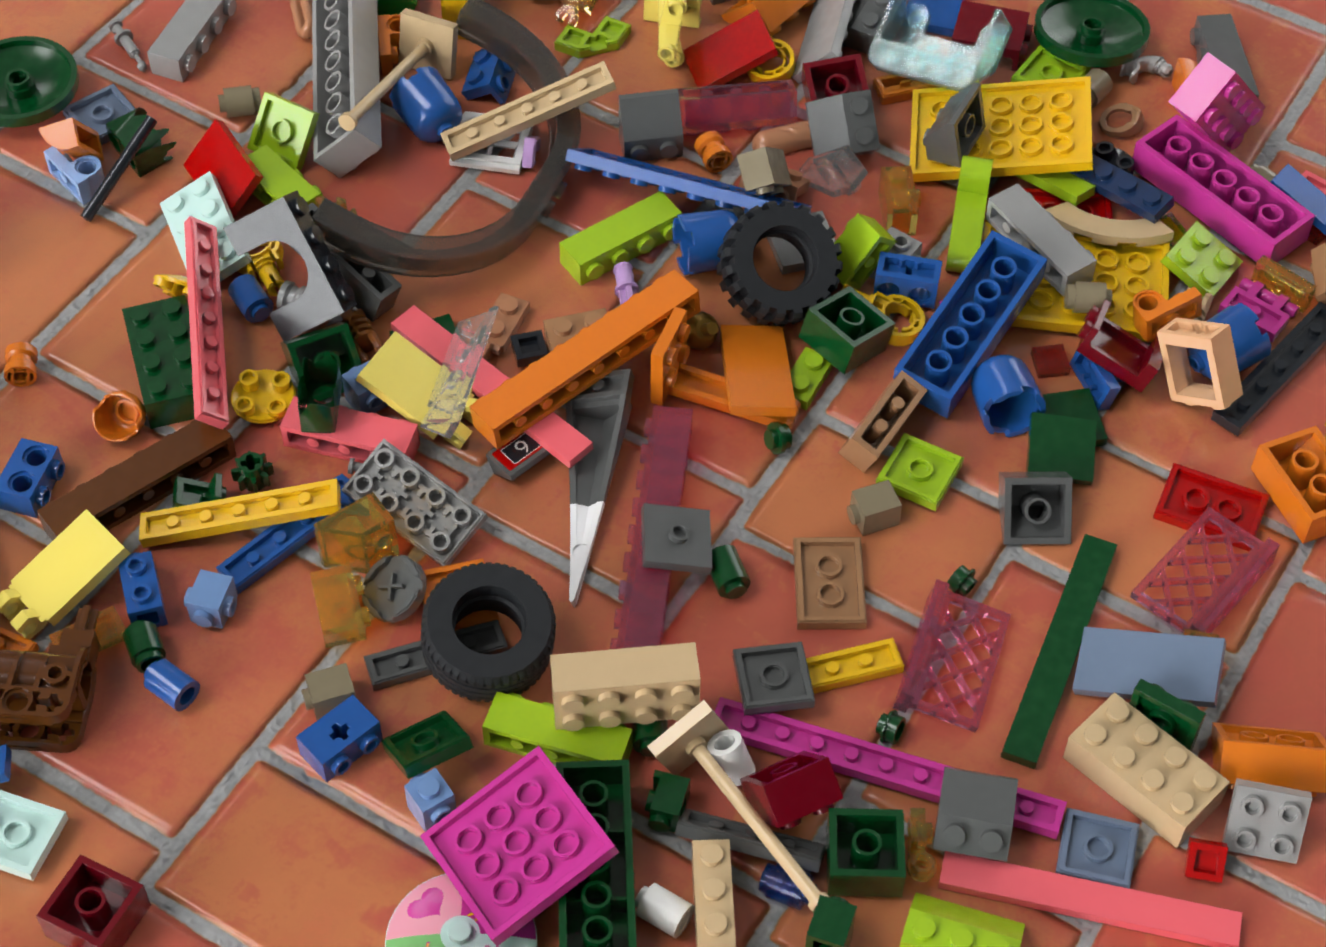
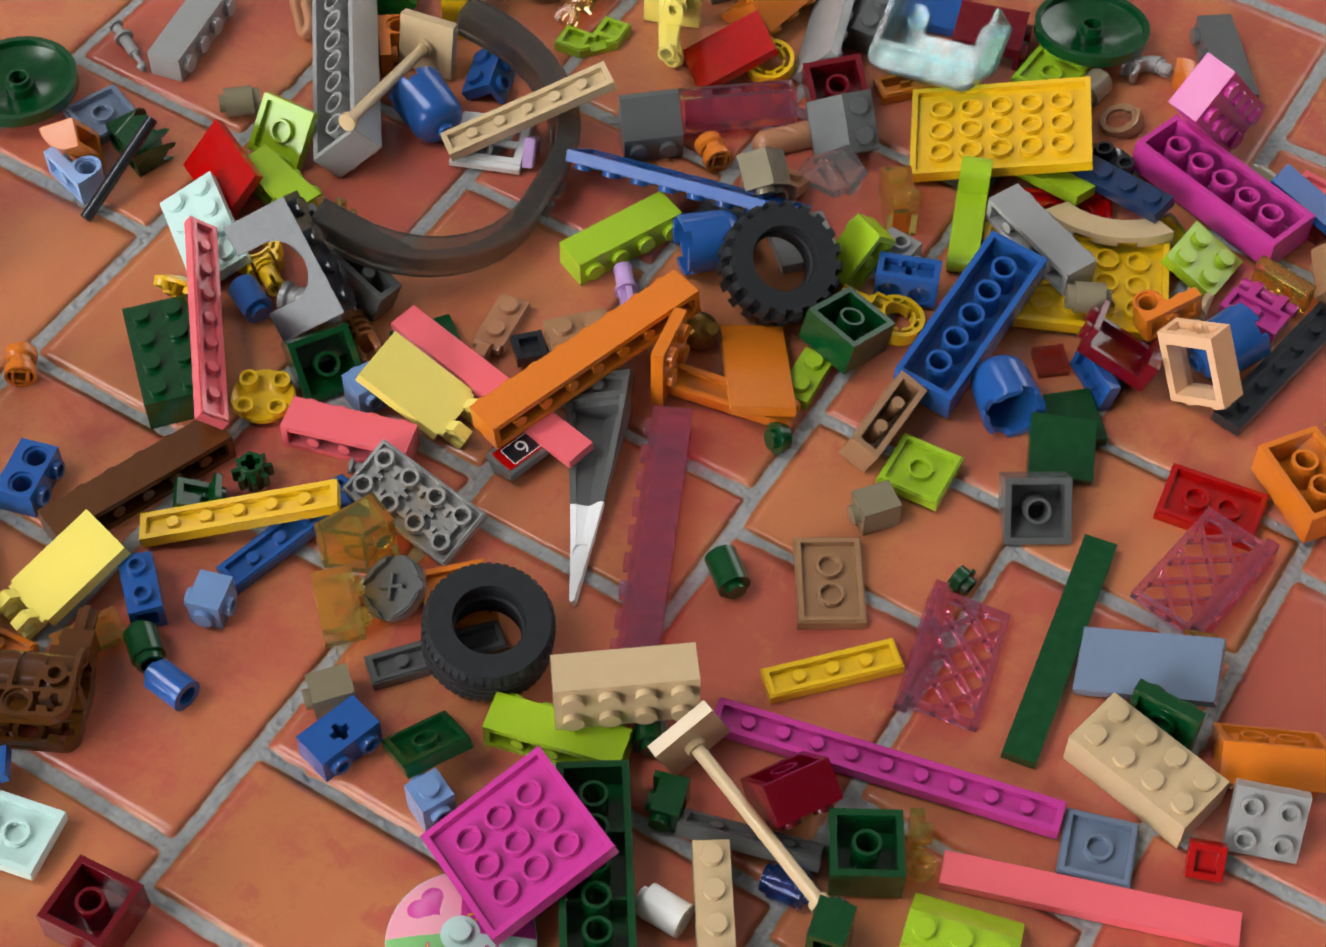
orange hair [92,390,146,442] -> none
dark green piece [297,350,342,433] -> none
clear wedge [420,306,499,439] -> none
dark grey plate [641,503,712,574] -> none
white brick [707,729,756,786] -> none
dark grey plate [732,642,815,716] -> none
dark green plate [876,710,906,744] -> none
dark grey slope [923,82,986,168] -> none
dark grey slope [933,767,1018,862] -> none

